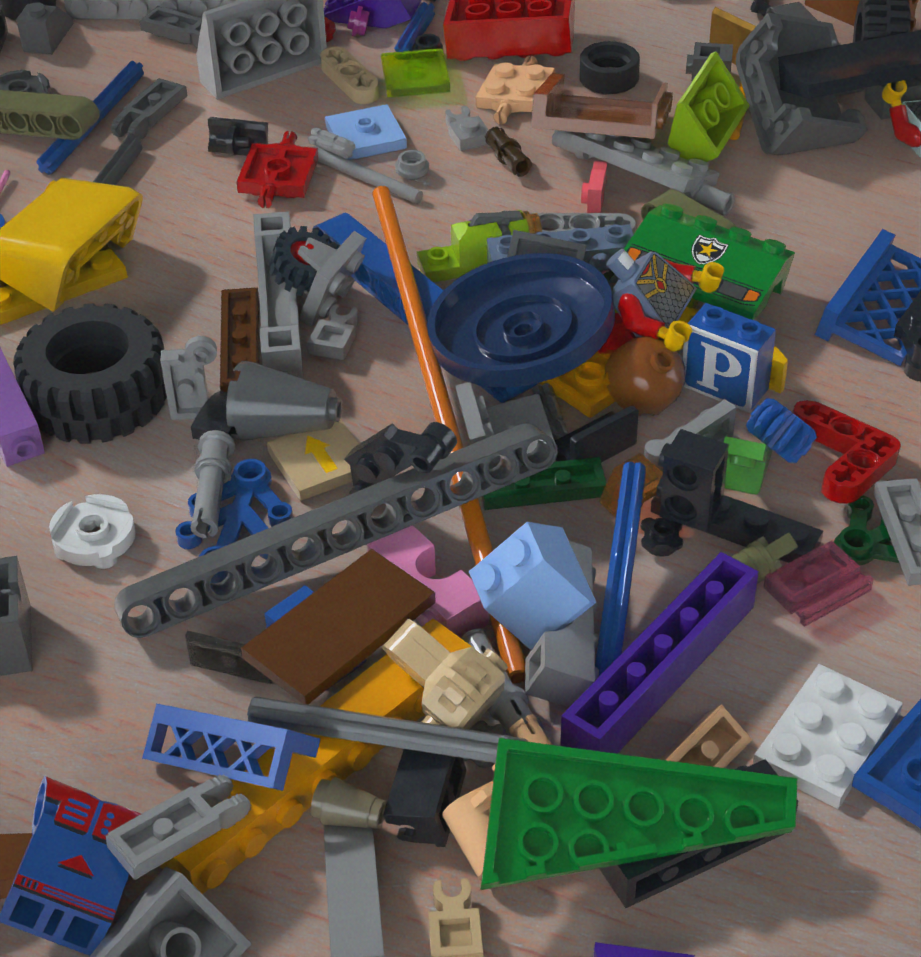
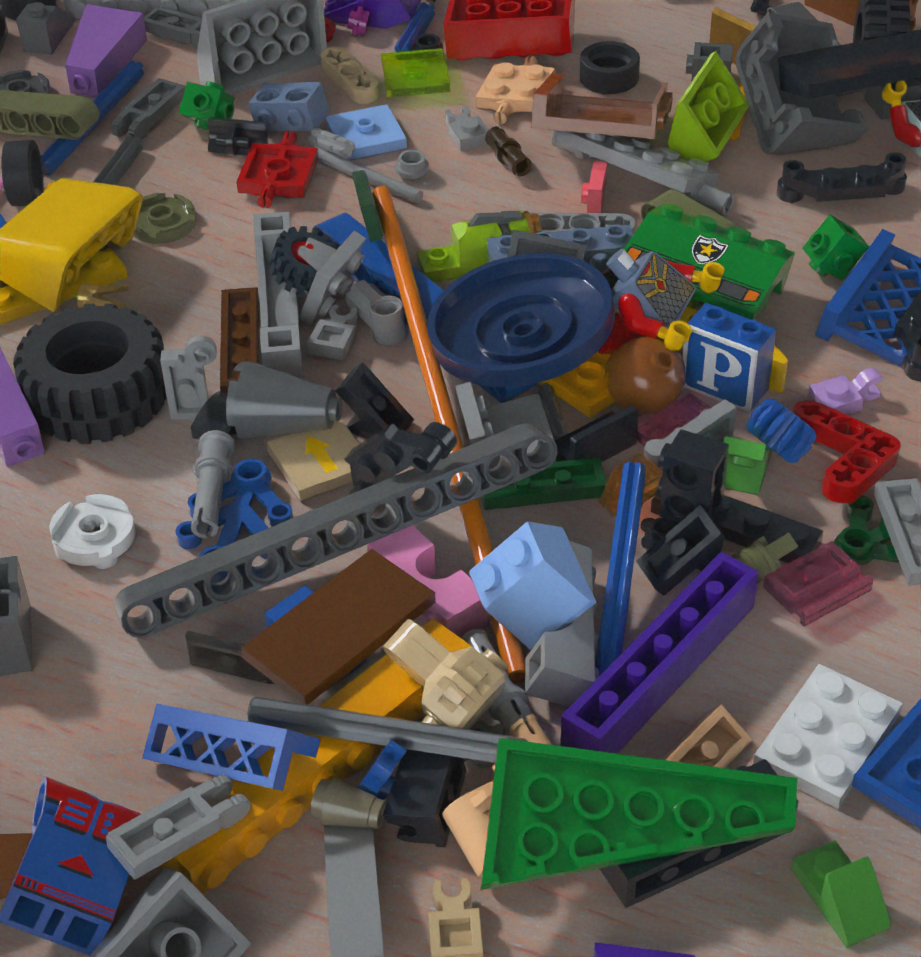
none -> black tyre [1,140,44,206]
none -> medium lavender slope [65,4,147,97]
none -> pearl gold piece [73,283,130,309]
none -> olive tile [133,193,196,244]
none -> green brick [178,81,235,131]
none -> sand blue brick [248,82,330,132]
none -> black slope [335,362,415,439]
none -> light grey piece [346,279,407,346]
none -> dark green tile [352,170,384,242]
none -> blue plate [357,740,406,800]
none -> black slope [636,505,725,596]
none -> clear pink plate [637,392,712,446]
none -> black plate [776,152,907,203]
none -> bright green slope [791,840,891,948]
none -> green brick [802,214,870,281]
none -> lavender plate [808,368,883,415]

